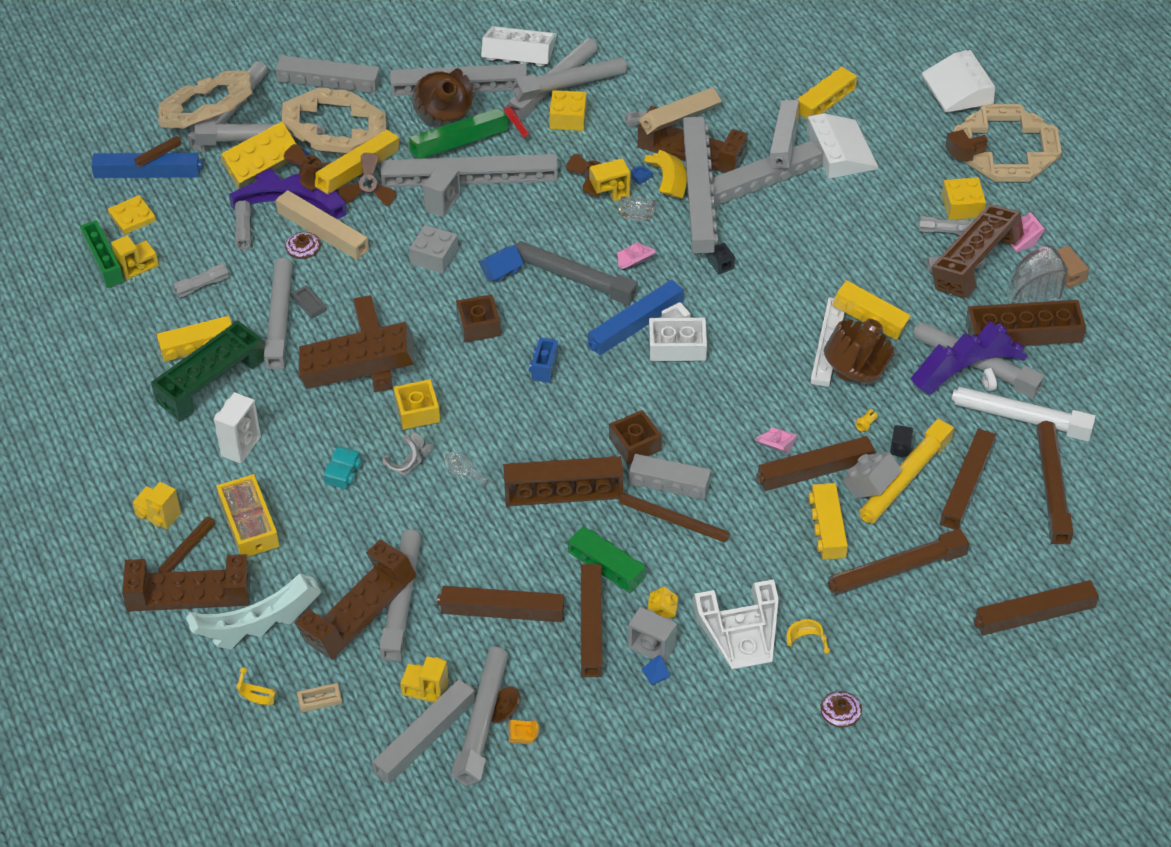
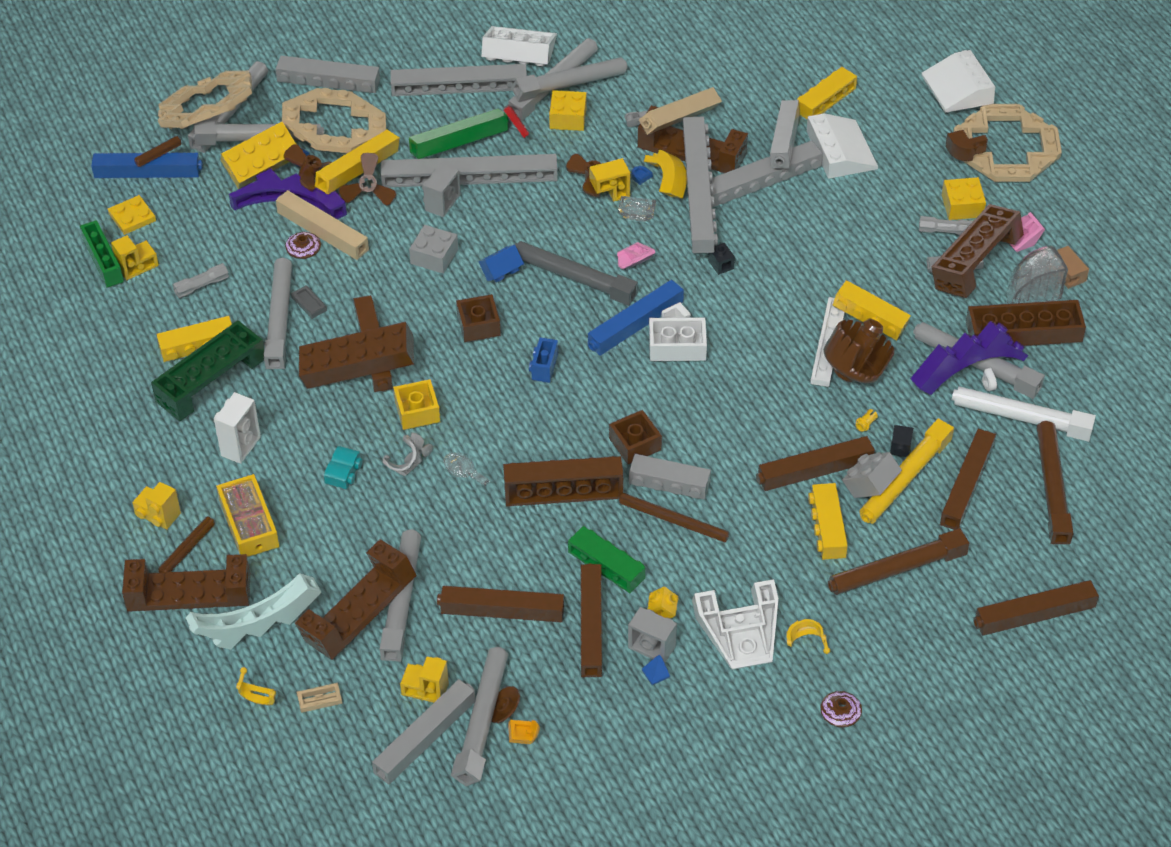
light grey axle [235,201,251,250] -> none
reddish brown piece [412,68,474,128] -> none
bright pink slope [755,427,797,455] -> none

